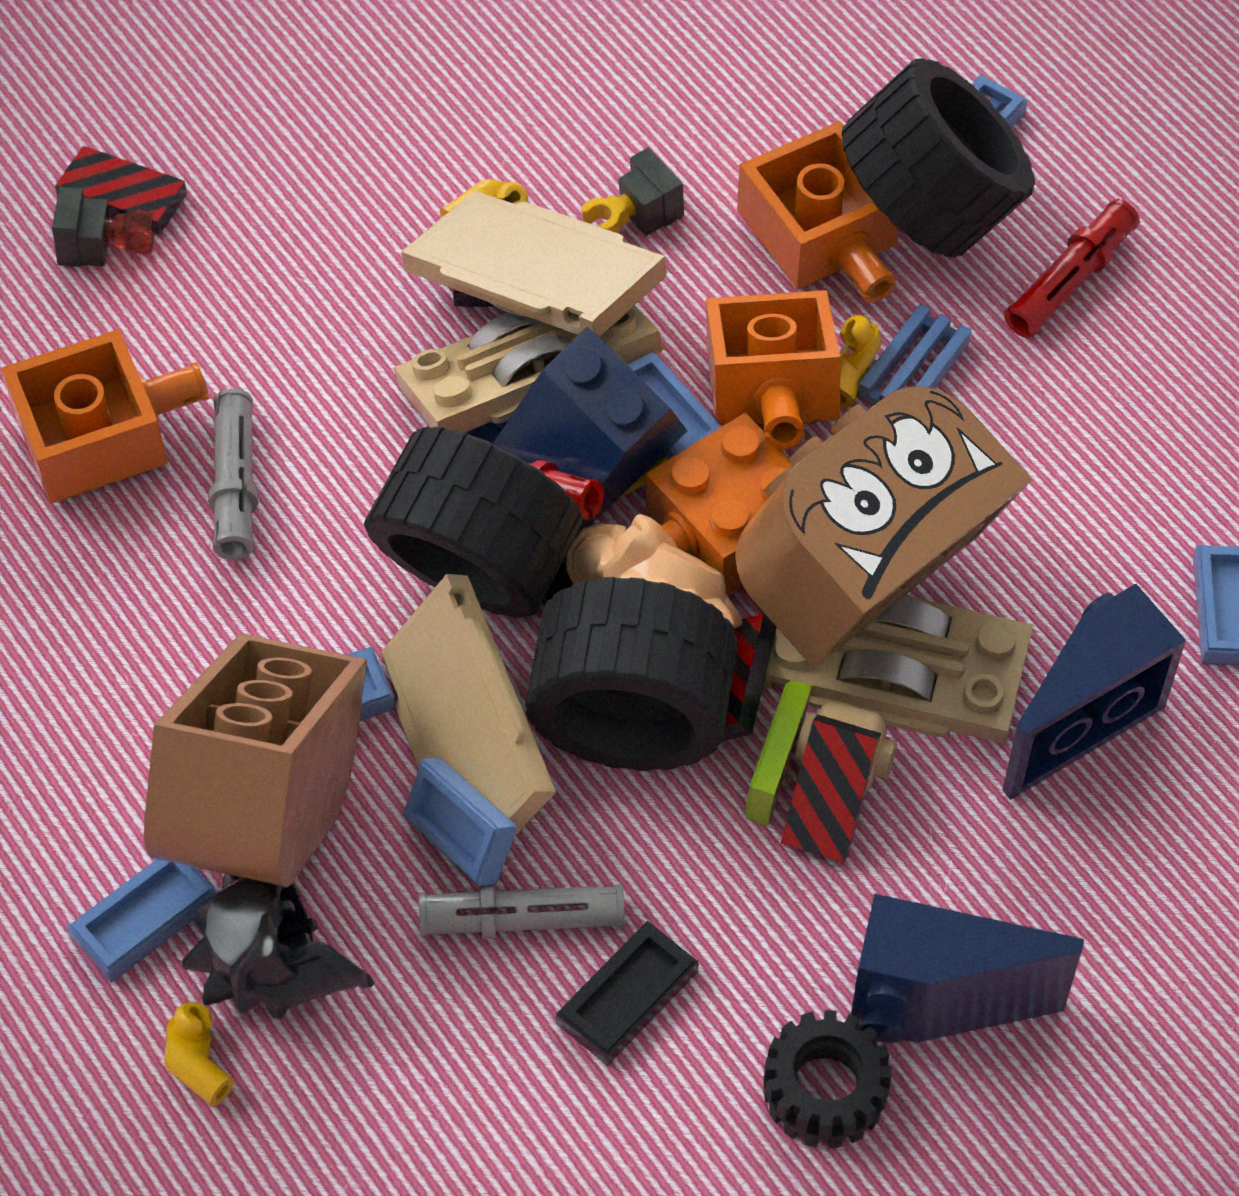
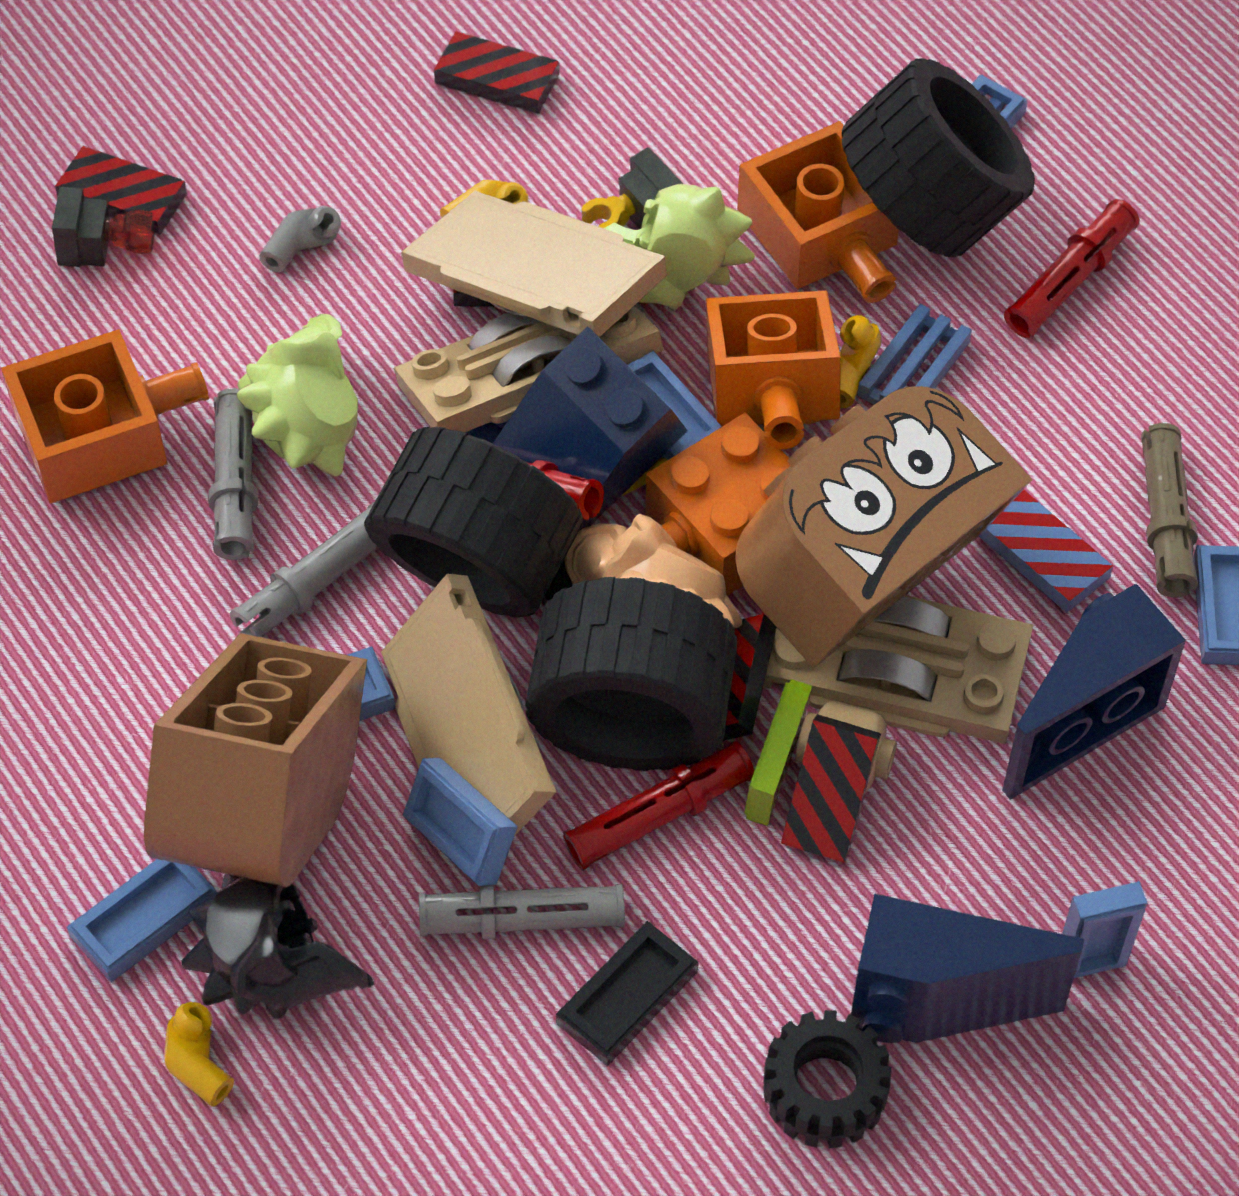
none -> light grey pin [230,502,378,637]
none -> yellowish green head [237,314,358,476]
none -> light grey arm [259,206,341,273]
none -> black tile [434,31,560,114]
none -> red pin [563,741,755,870]
none -> yellowish green head [604,184,755,311]
none -> tile [979,490,1113,613]
none -> medium blue tile [1062,881,1148,978]
none -> dark tan pin [1141,423,1198,597]

